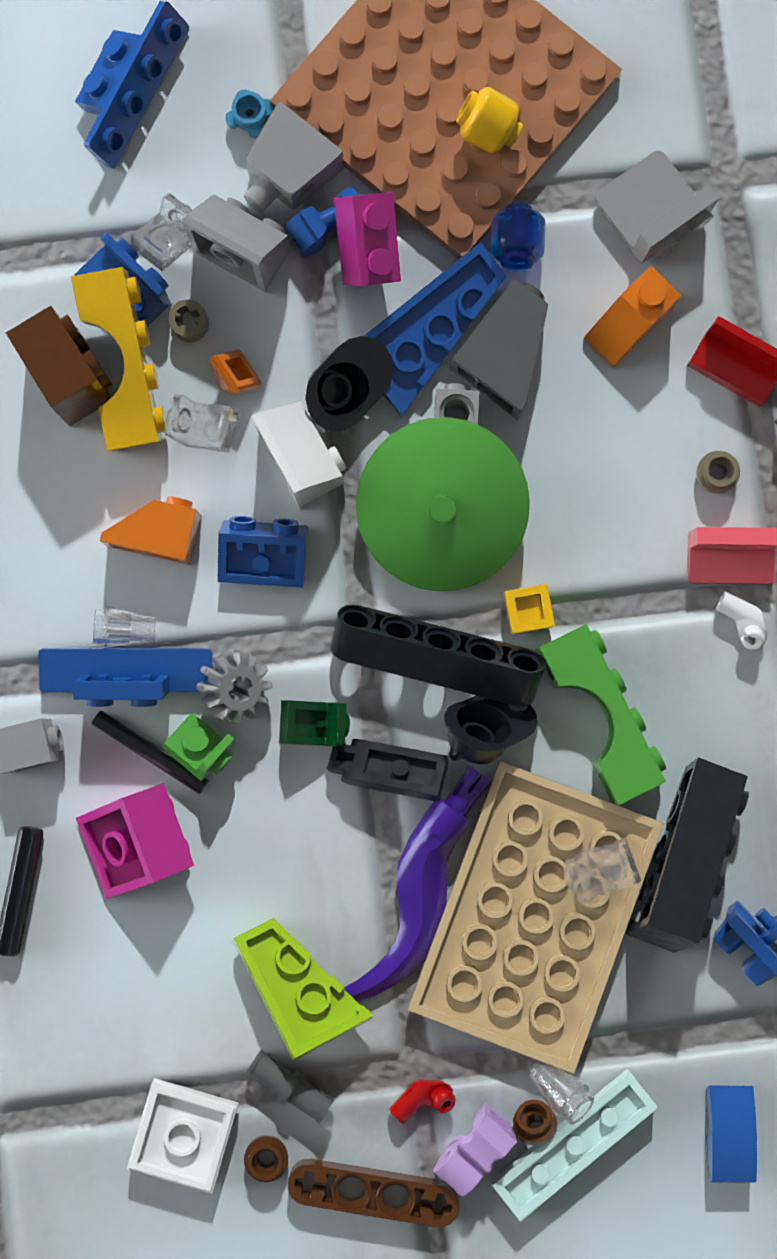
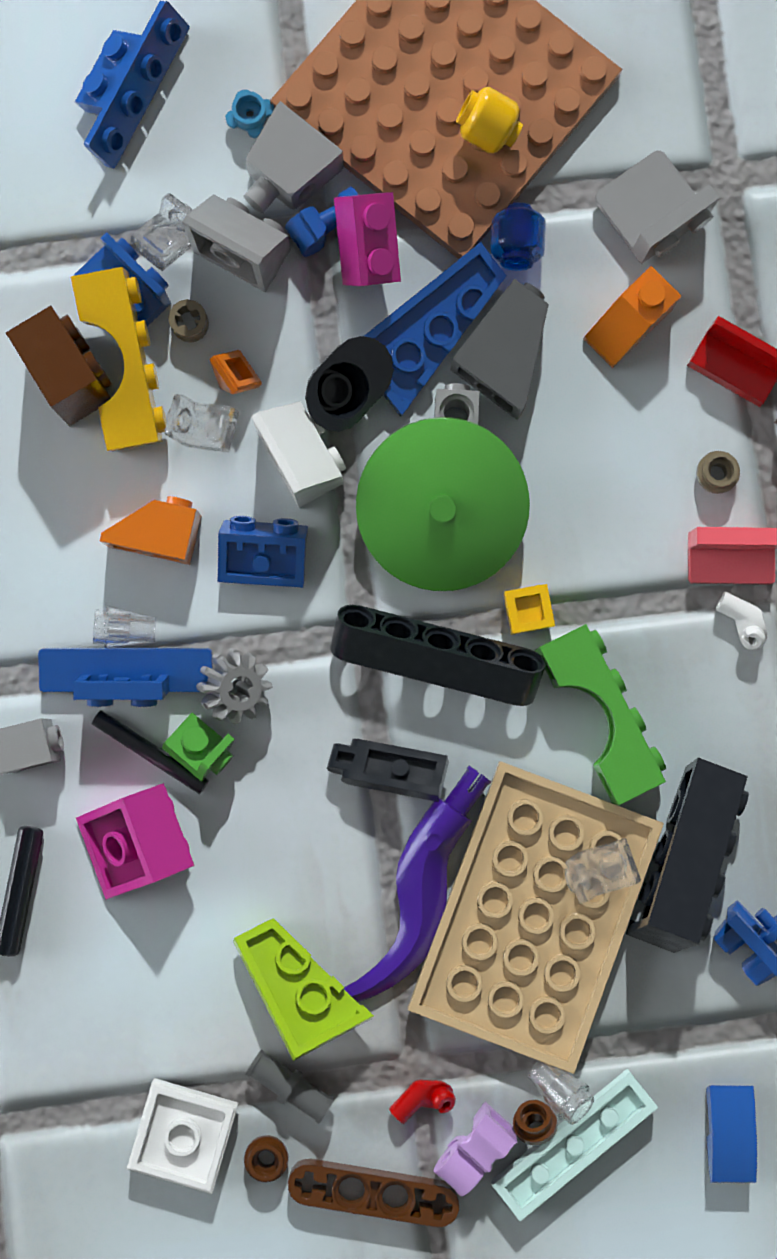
dark green bracket [279,700,350,747] -> none
black piece [444,696,538,765] -> none

